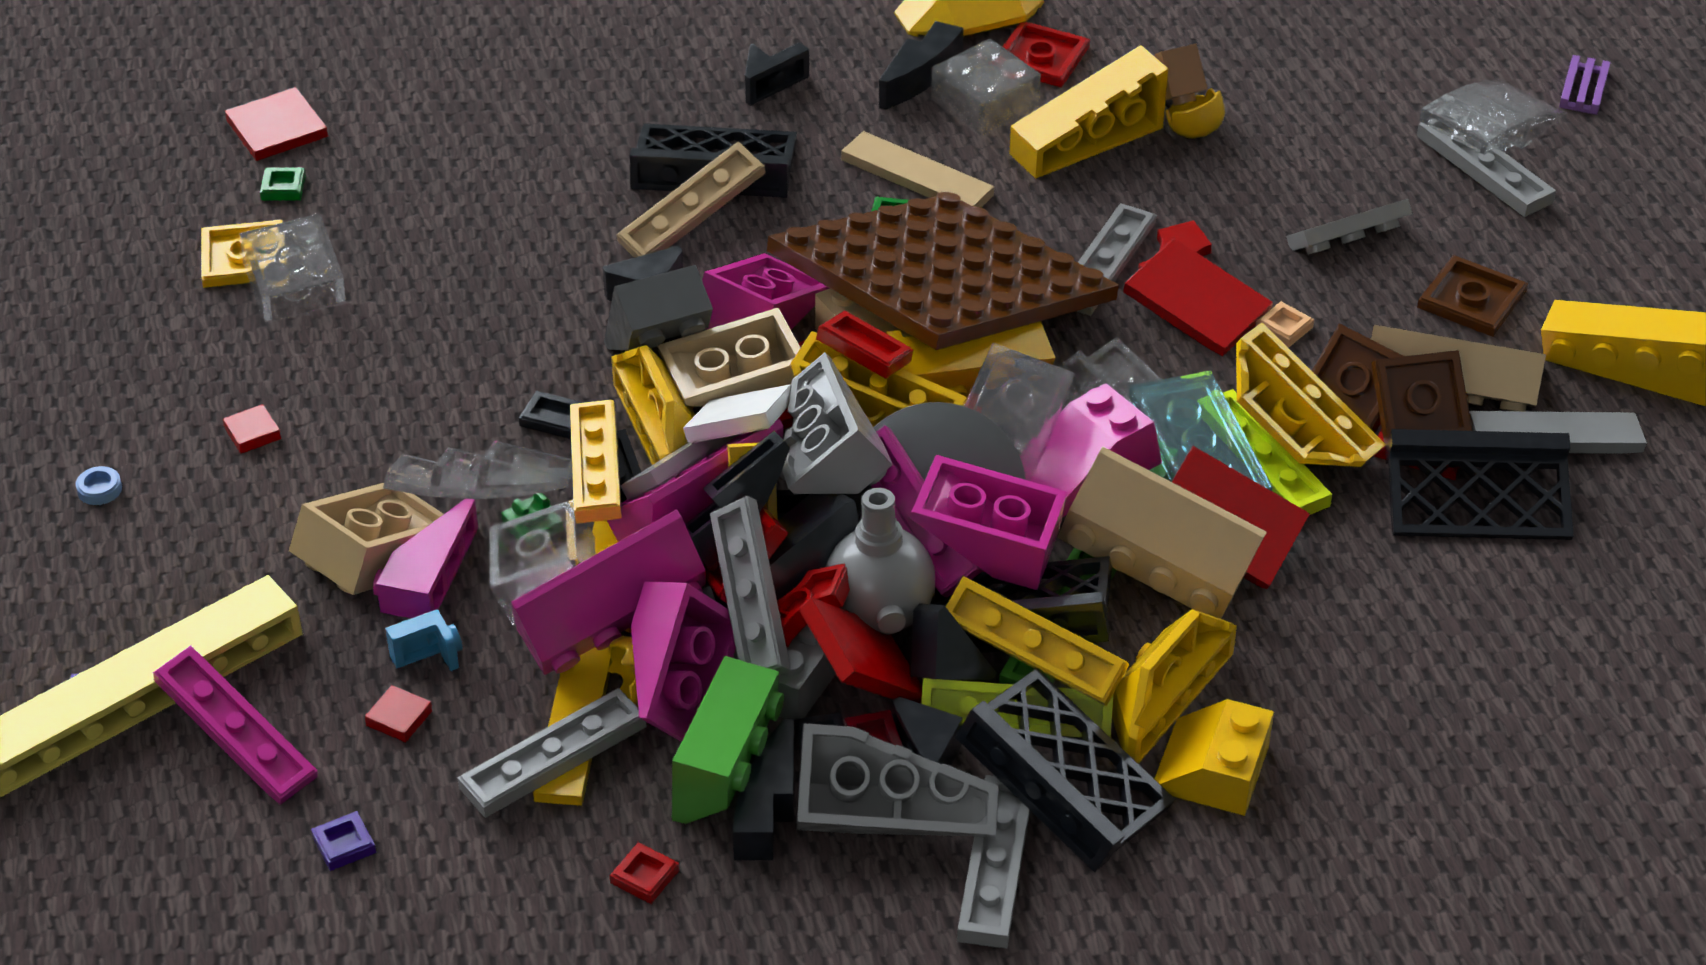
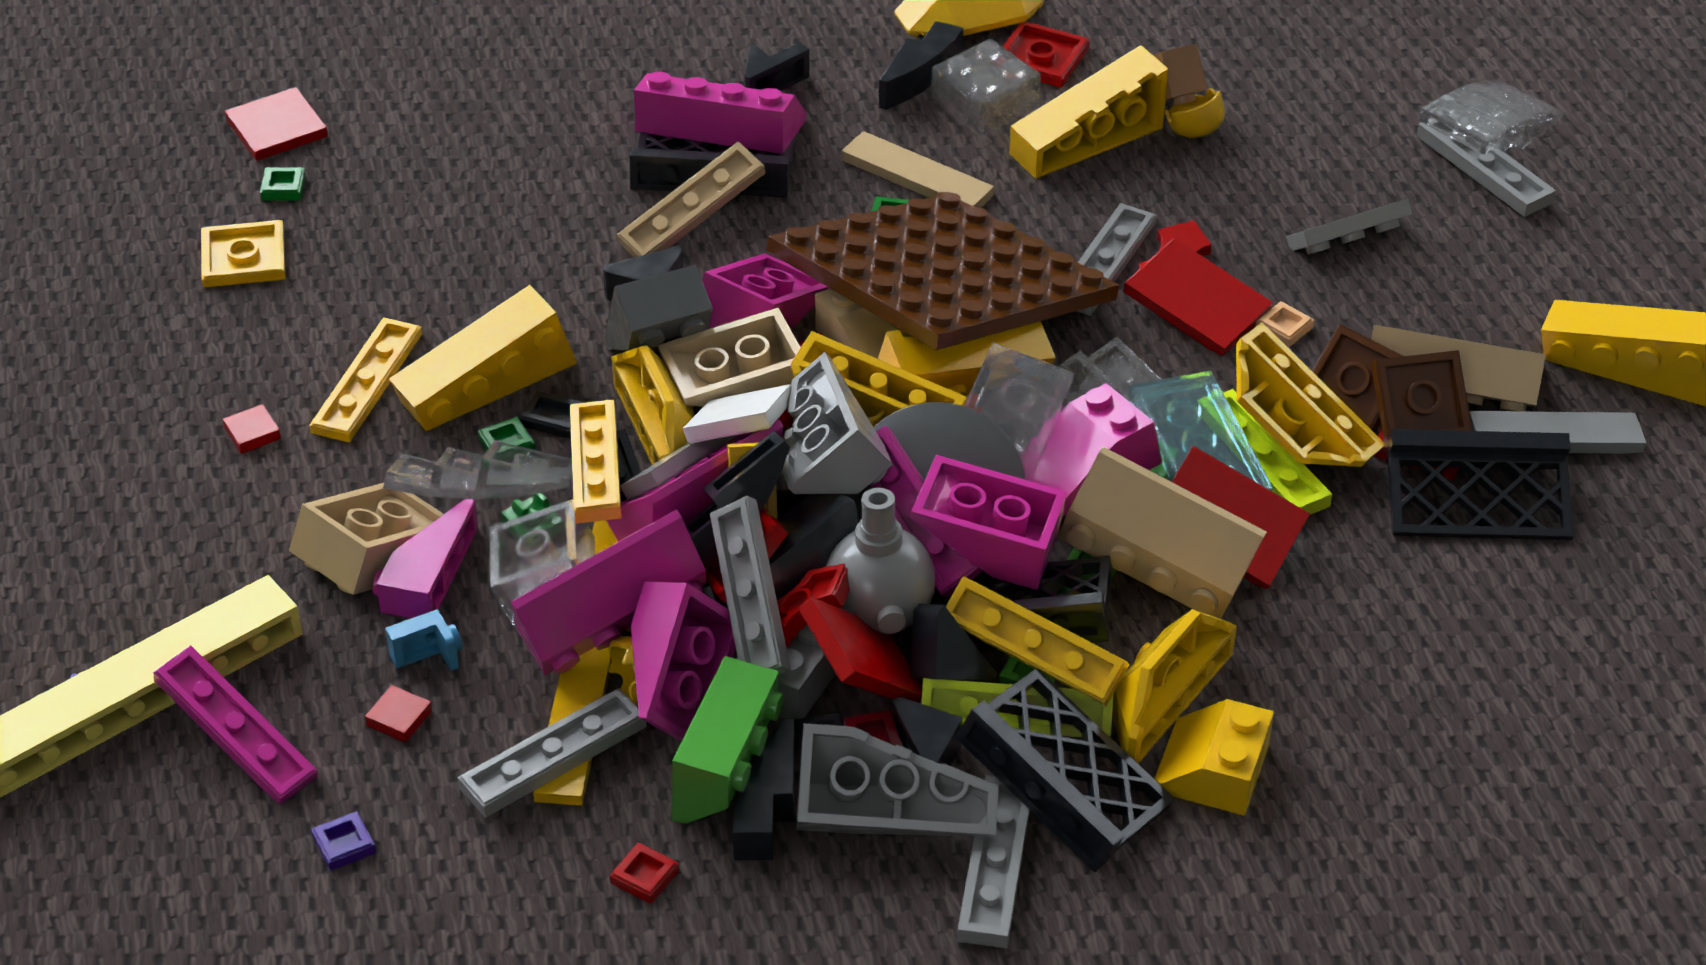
medium blue tile [76,466,122,505] -> none
clear brick [240,213,346,324] -> none
red tile [816,311,914,379] -> none
reddish brown tile [1417,255,1528,337] -> none
medium lavender tile [1559,55,1610,115] -> none
none -> yellow tile [310,317,422,443]
none -> yellow wedge [389,285,578,431]
none -> green tile [477,417,535,465]
none -> dark pink slope [634,72,806,154]

